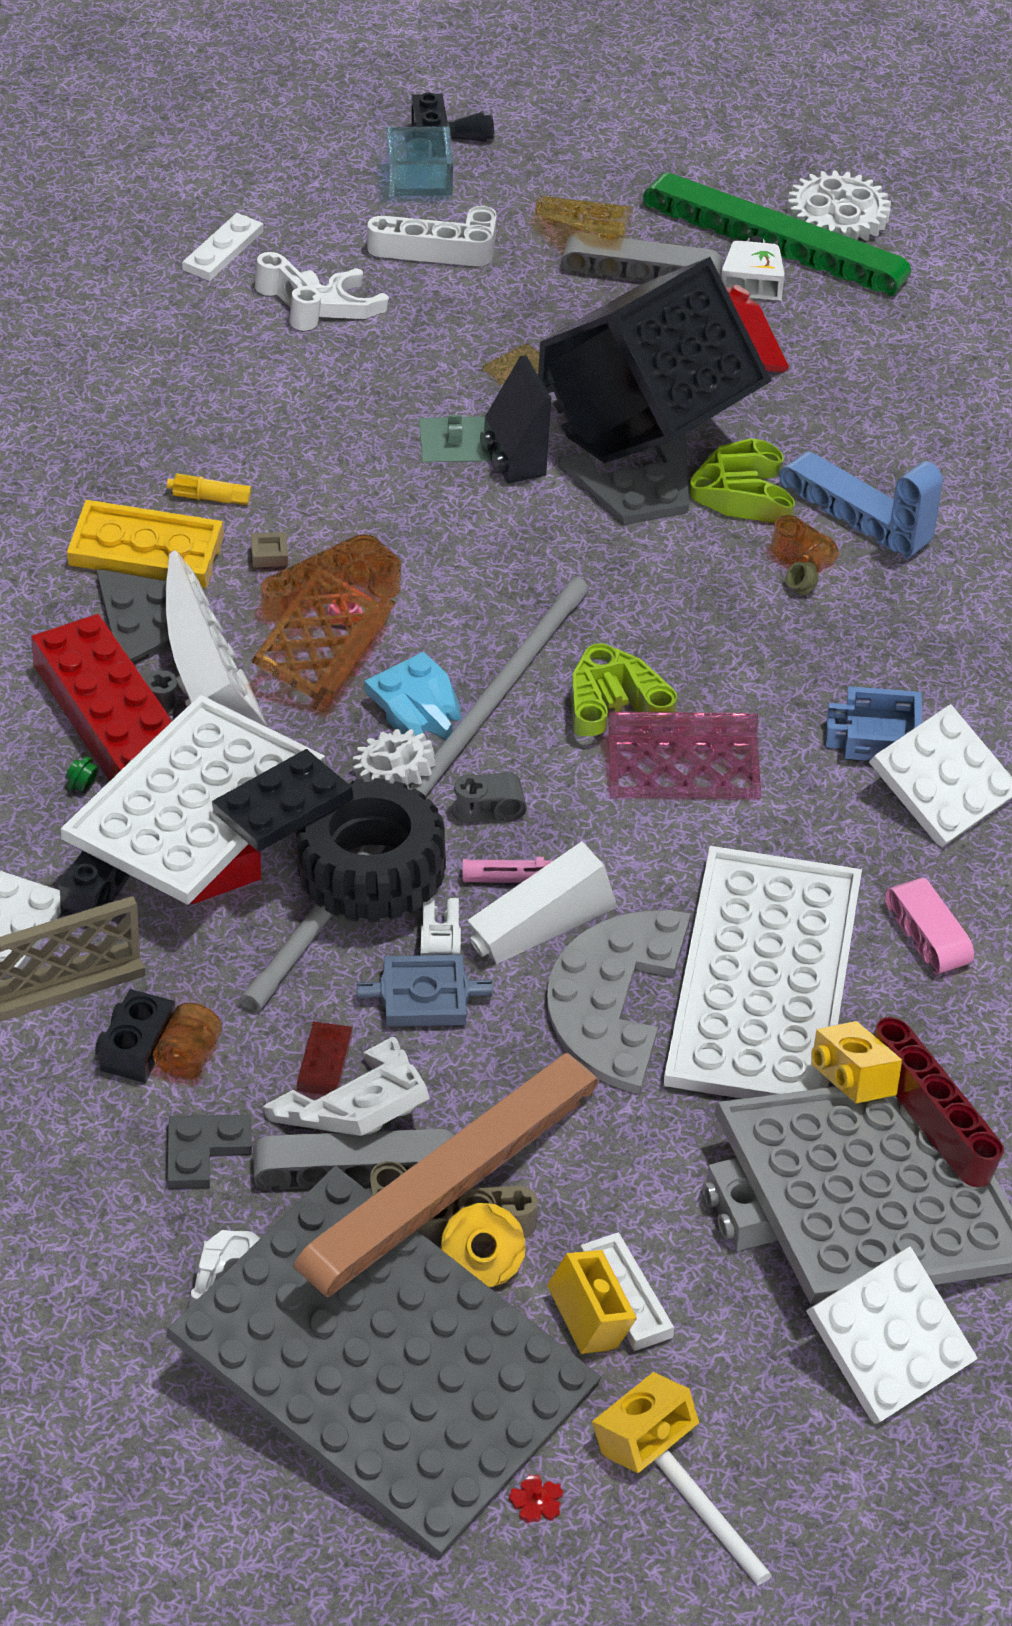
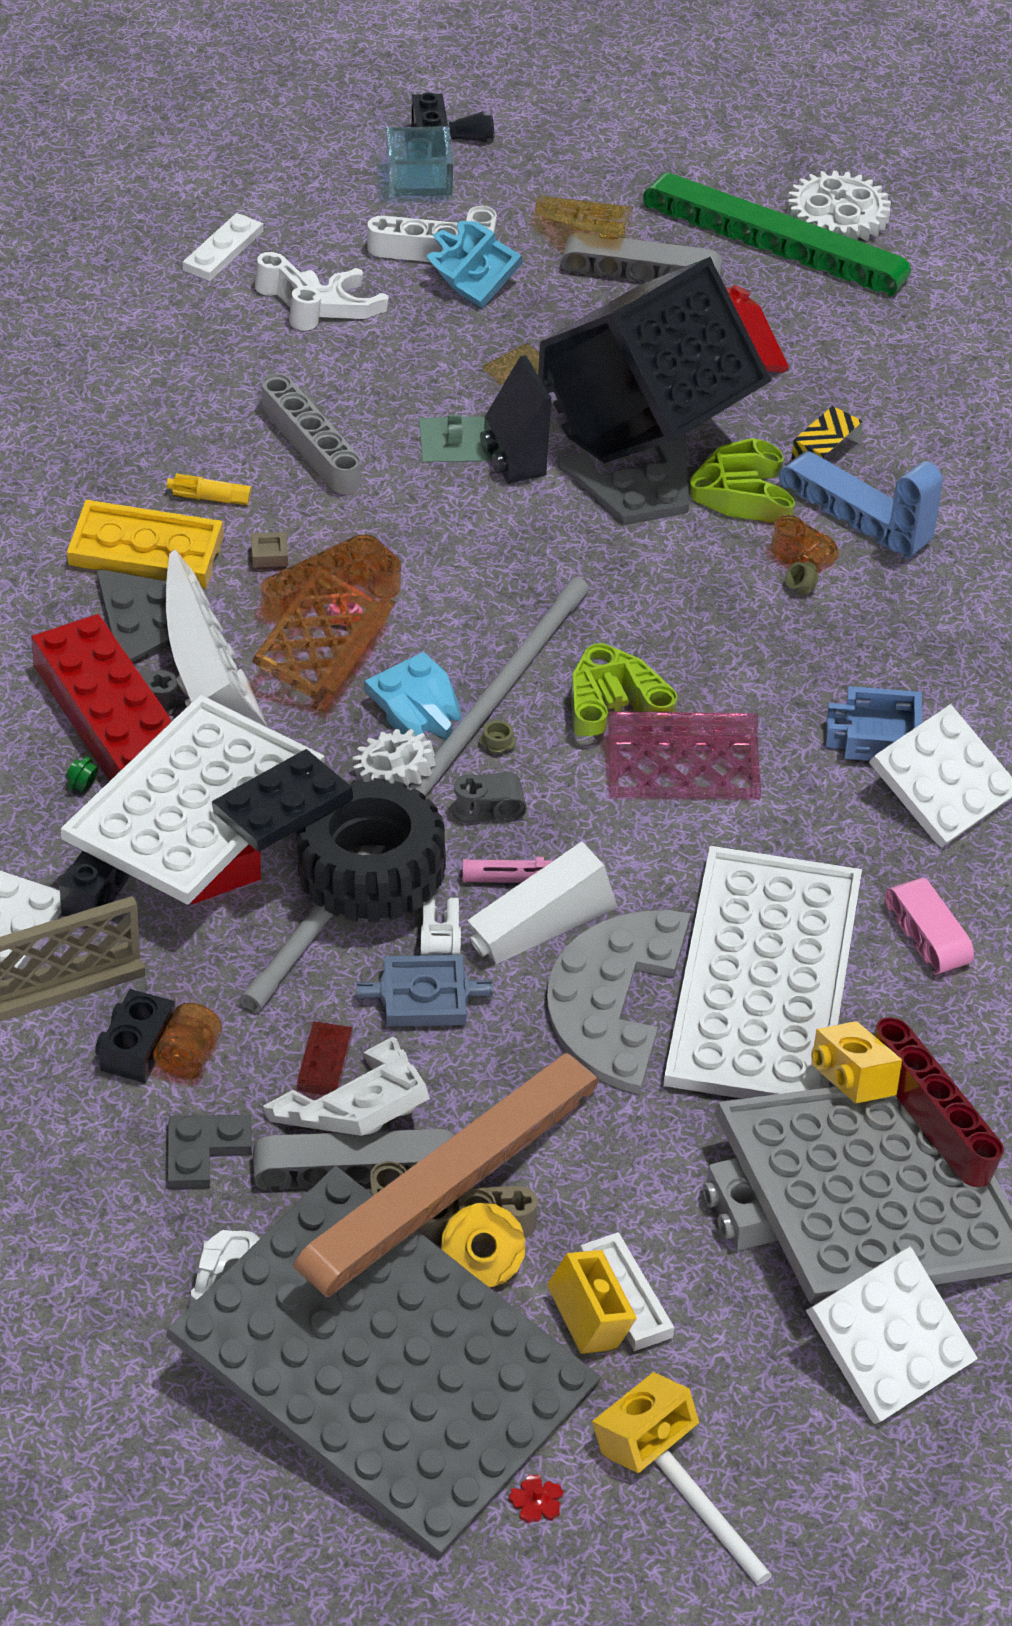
white torso [722,236,784,301] -> none
none -> light grey beam [262,373,361,495]
none -> medium azure plate [426,221,523,308]
none -> olive plate [479,720,516,754]
none -> sticker [791,406,863,462]

